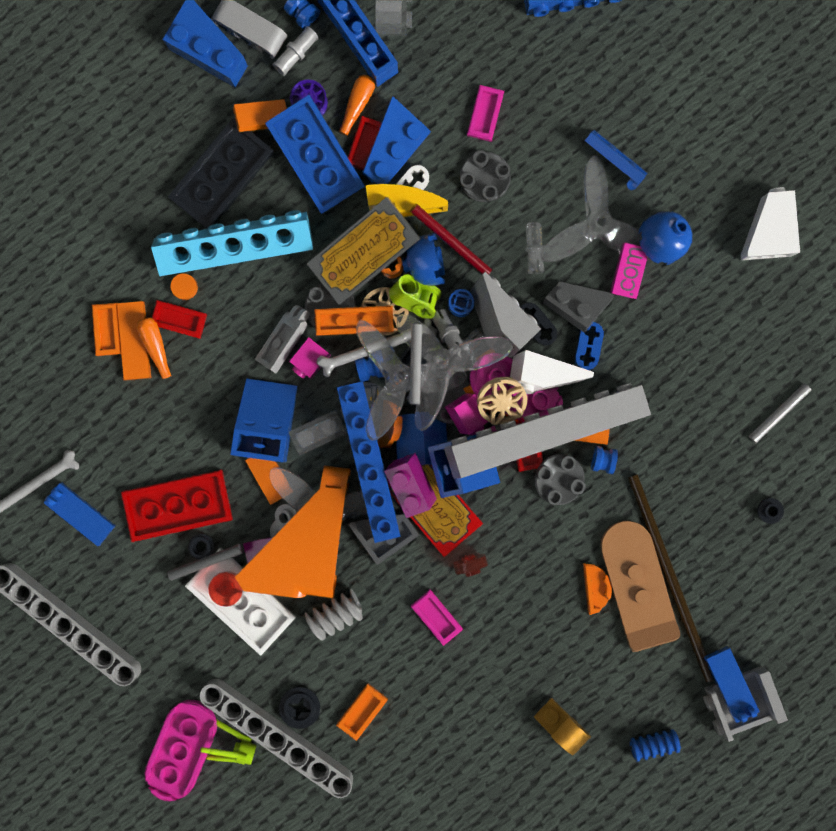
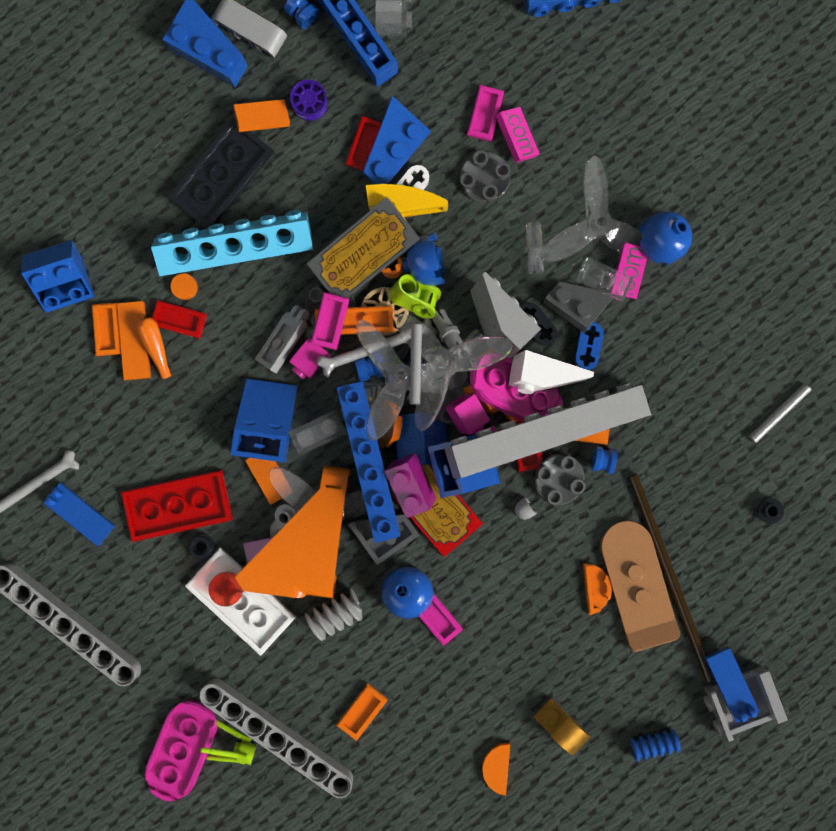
dark grey bar [167,544,243,581] -> none
blue plate [265,95,365,214] -> none
light grey pin [272,26,319,76] -> none
black gear [279,686,321,729] -> none
orange piece [339,74,375,136] -> none
dark red bar [410,203,492,275] -> none
blue wheel [448,289,474,317] -> none
clear red wheel [453,554,488,577] -> none
tan wheel [477,377,527,425] -> none
blue hinge [585,130,648,190] -> none
white slope [741,187,800,260] -> none
none -> blue slope [21,240,94,313]
none -> dark pink tile [311,292,349,350]
none -> blue cylinder [381,566,434,619]
none -> orange tile [482,742,510,796]
none -> dark pink tile [496,107,540,163]
none -> light grey hinge [515,497,537,520]
none -> clear plate [576,257,634,301]

